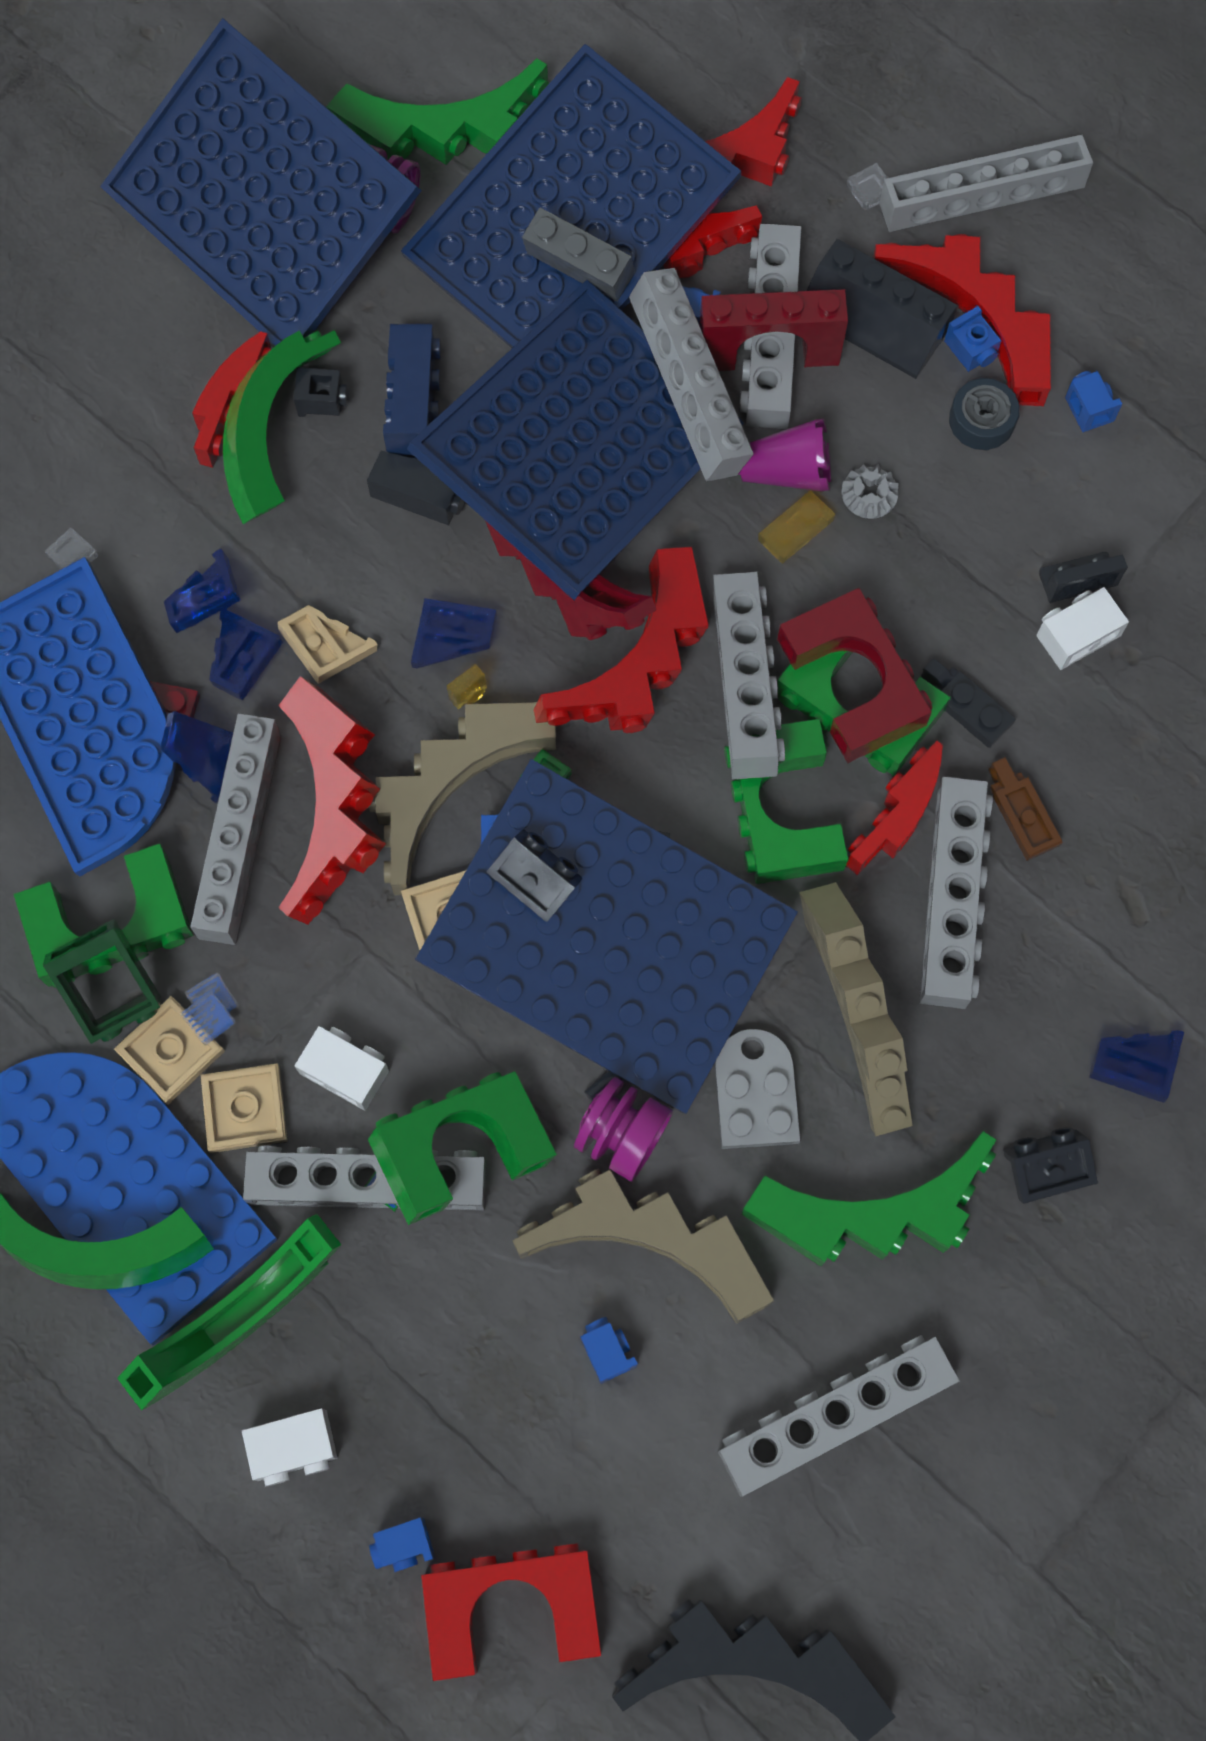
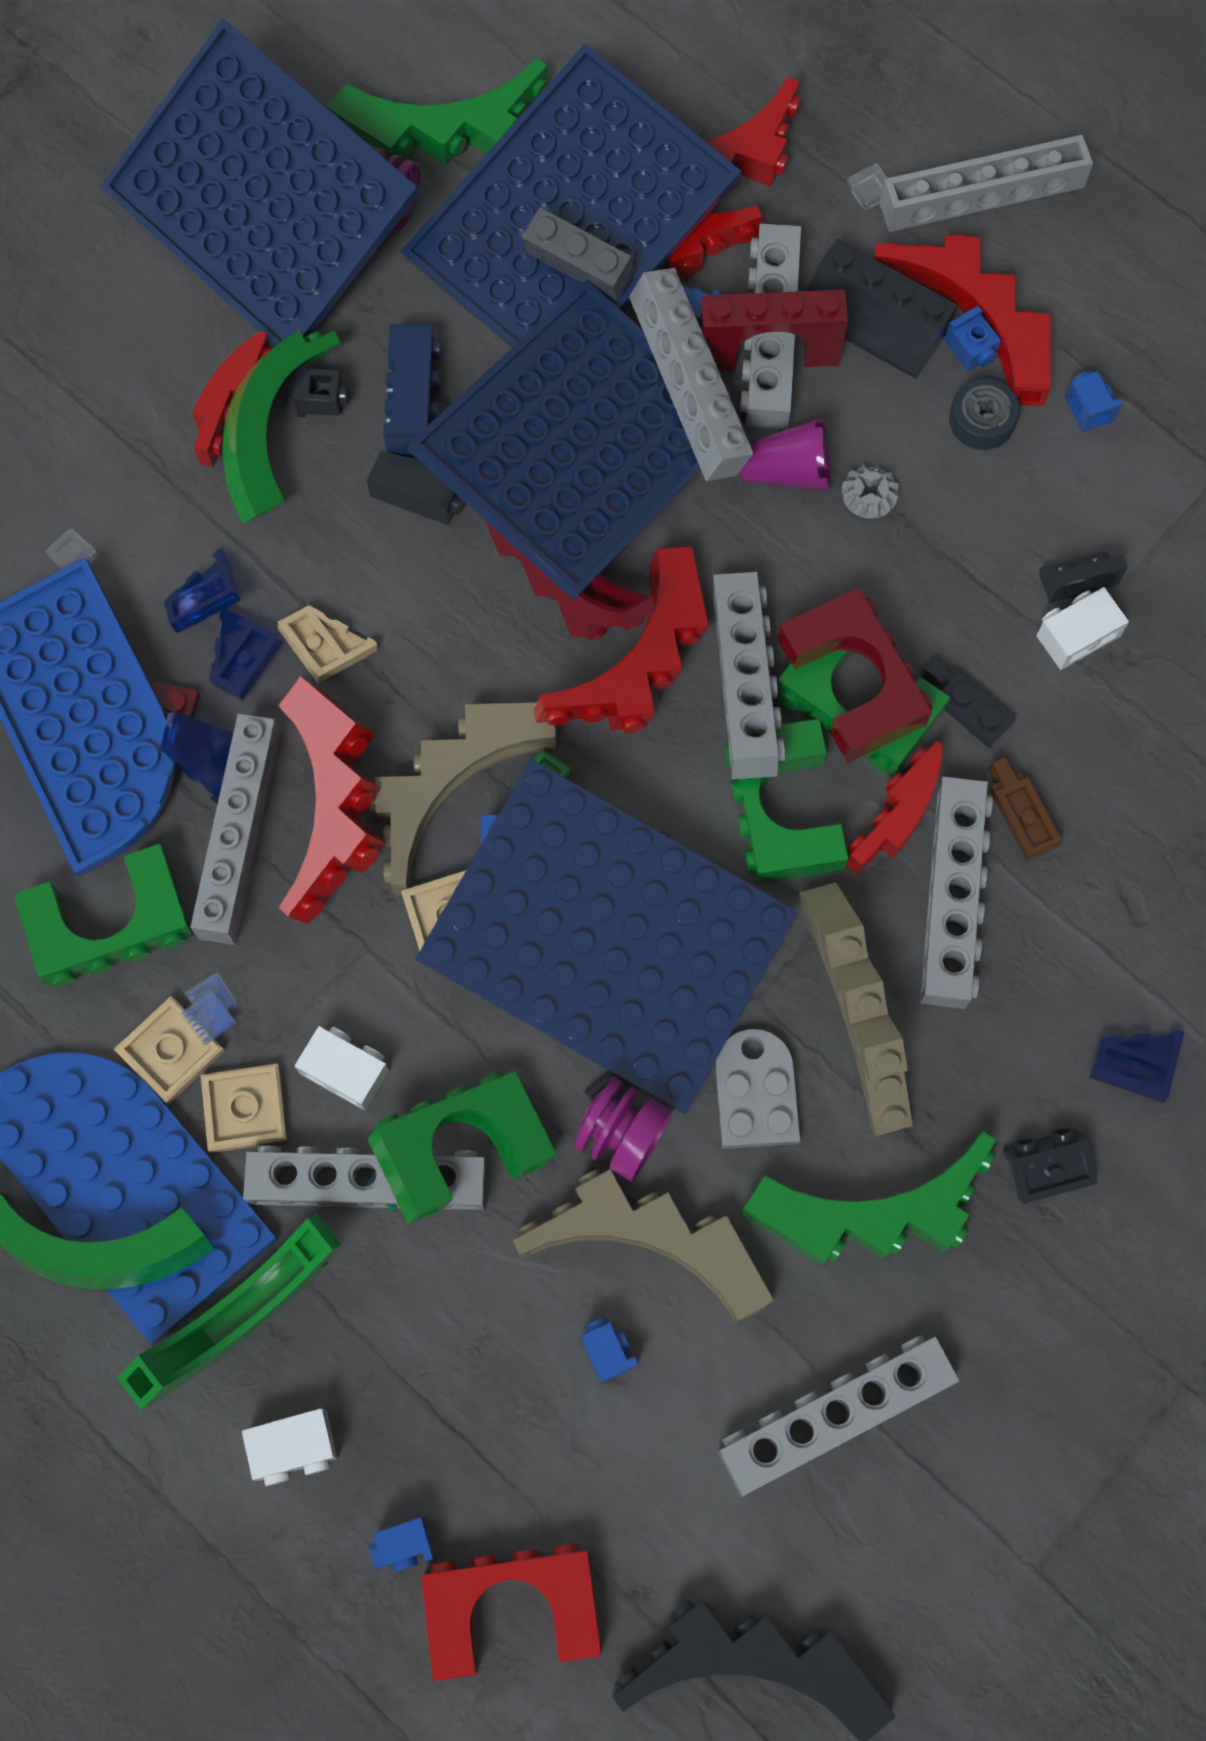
dark green window [43,918,161,1044] -> none
clear blue wing [411,598,497,669] -> none
clear yellow plate [447,664,487,709] -> none
bracket [486,829,583,922] -> none
clear yellow plate [758,490,835,564] -> none

